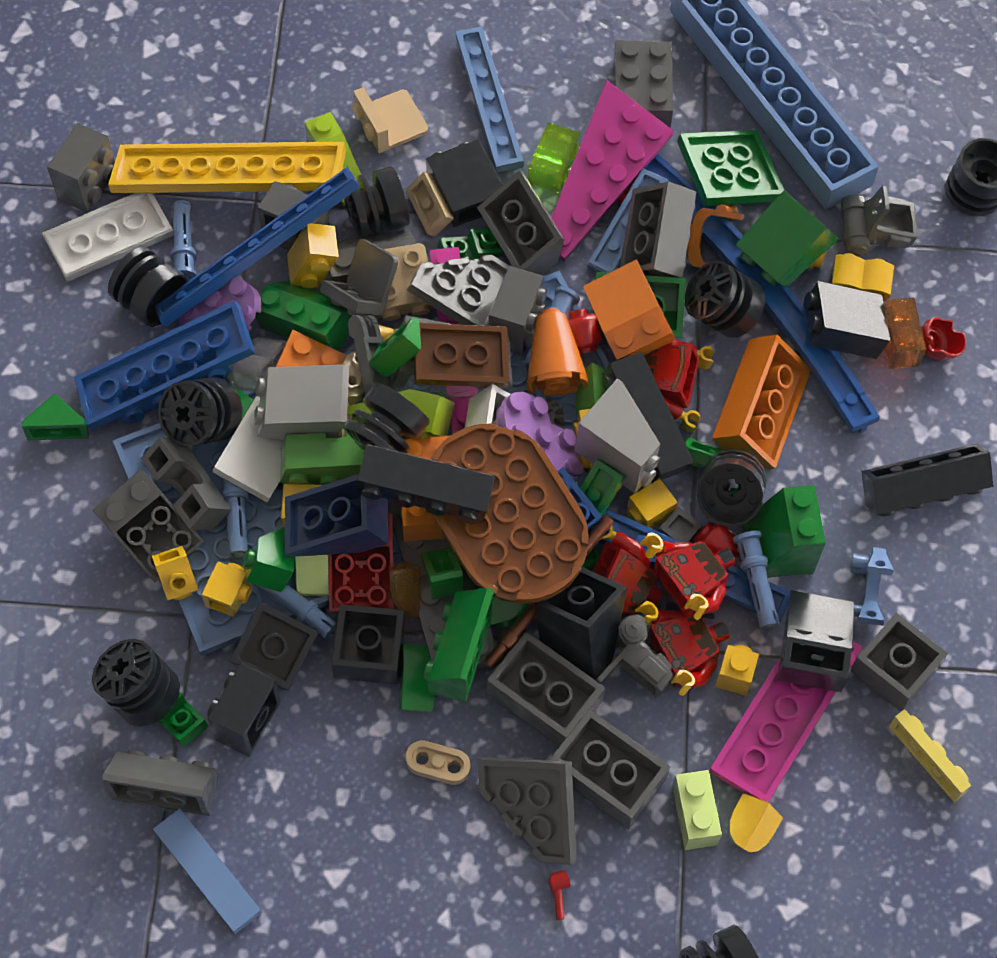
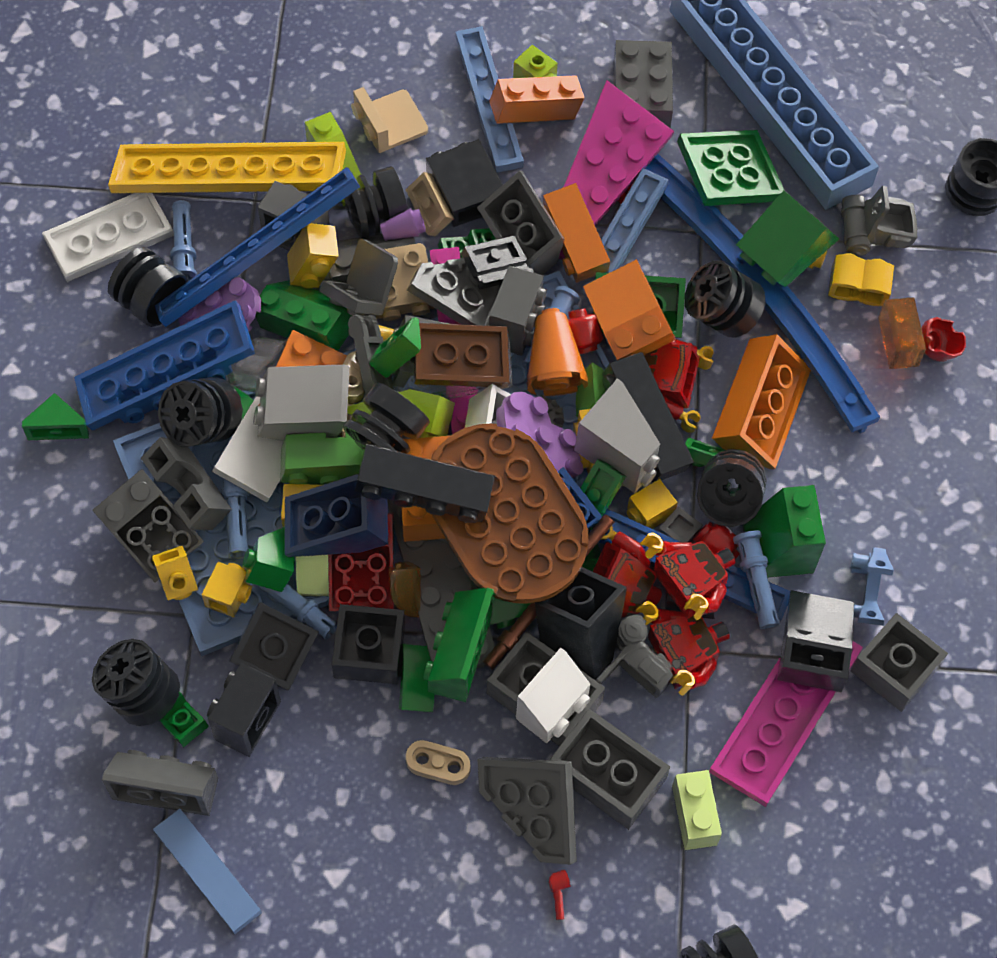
dark grey brick [47,123,115,212] -> none
green slope [421,547,463,600] -> none
clear neon green brick [528,122,580,193] -> none
dark grey brick [620,181,696,278] -> none
orange piece [687,204,744,268] -> none
yellow brick [715,645,759,696] -> none
yellow brick [730,793,783,853] -> none
brick [803,281,890,359] -> none
black brick [861,443,994,516] -> none
light yellow plate [889,709,971,803] -> none
none -> medium lavender cone [380,208,426,241]
none -> plate [461,236,533,290]
none -> orange brick [489,76,584,124]
none -> lime brick [513,45,558,78]
none -> white slope [516,648,591,743]
none -> orange brick [543,183,610,283]

